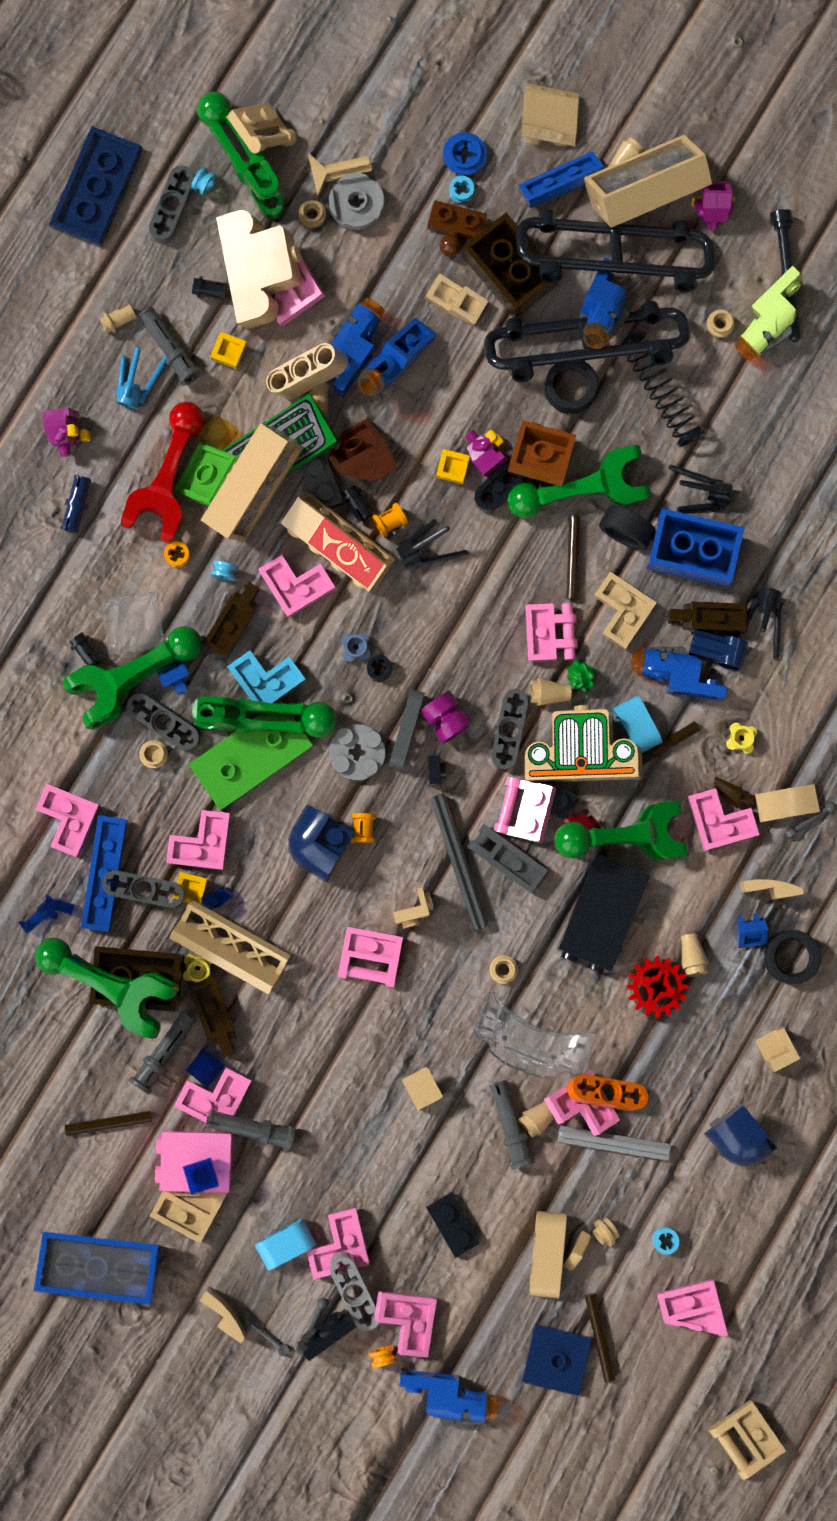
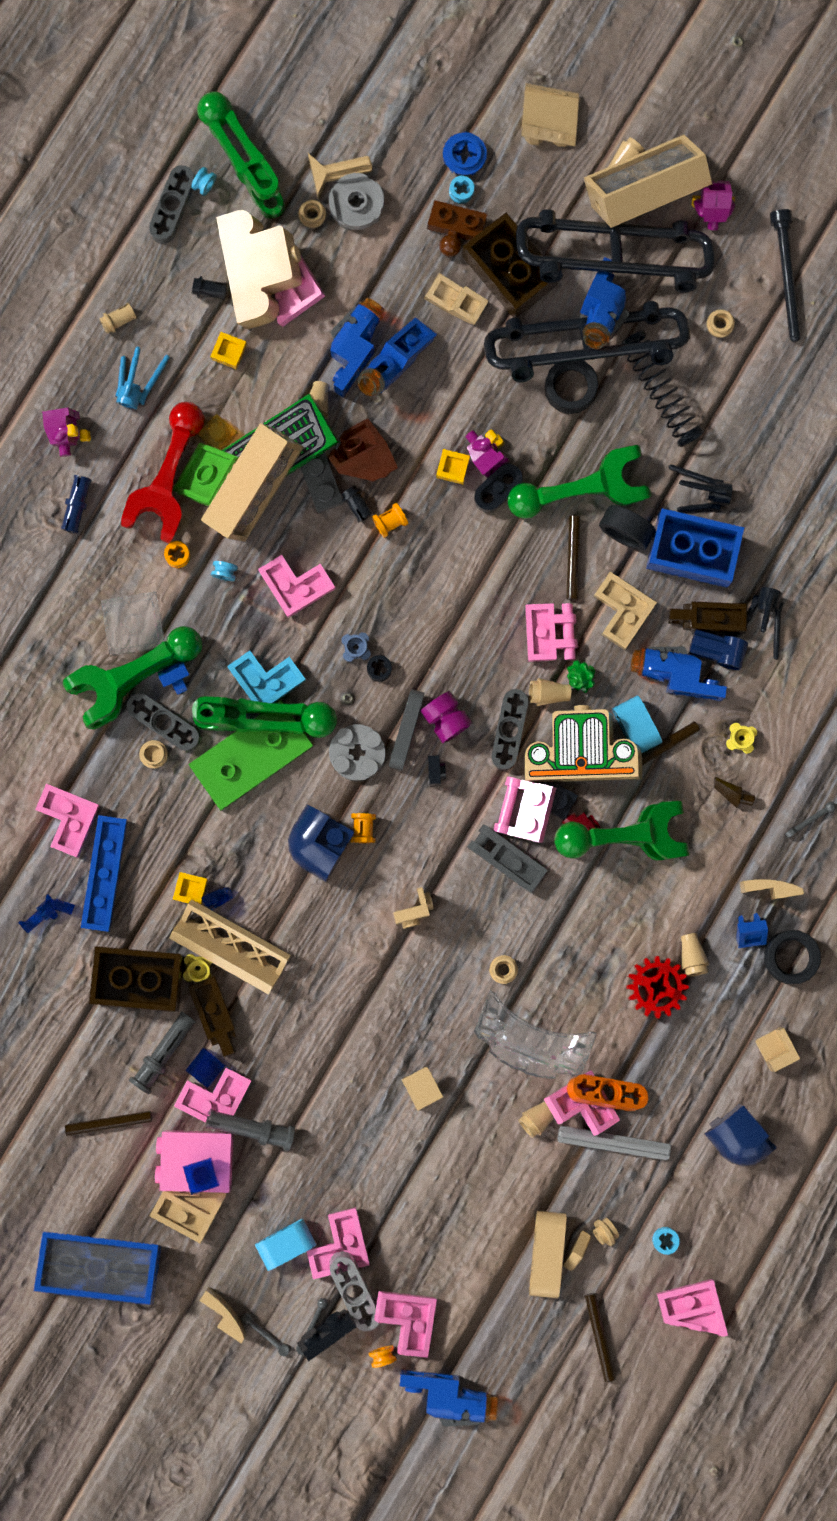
green piece [35,938,179,1039] -> none
dark blue tile [49,126,143,248] -> none
black pin [69,632,104,666] -> none
dark grey beam [102,870,185,908] -> none
dark grey pin [138,307,202,386] -> none
bright pink plate [166,810,231,870] -> none
dark brown hinge [203,582,260,659] -> none
tan plate [227,103,296,153] -> none
tan beam [266,343,348,399] -> none
tan brick [281,492,396,591] -> none
bright pink plate [338,927,403,988] -> none
black plant [396,519,468,570] -> none
black plate [426,1192,480,1258] -> none
dark grey axle [431,794,488,930] -> none
dark grey pin [489,1080,535,1170] -> none
dark orange plate [508,420,576,486] -> none
blue plate [518,151,604,209] -> none
dark blue plate [522,1323,592,1396] -> none
black brick [557,854,650,974] -> none
bright pink plate [688,788,759,851] -> none
tan plate [708,1400,786,1480] -> none
yellowish green plate [734,266,801,362] -> none
tan slope [755,784,820,822] -> none

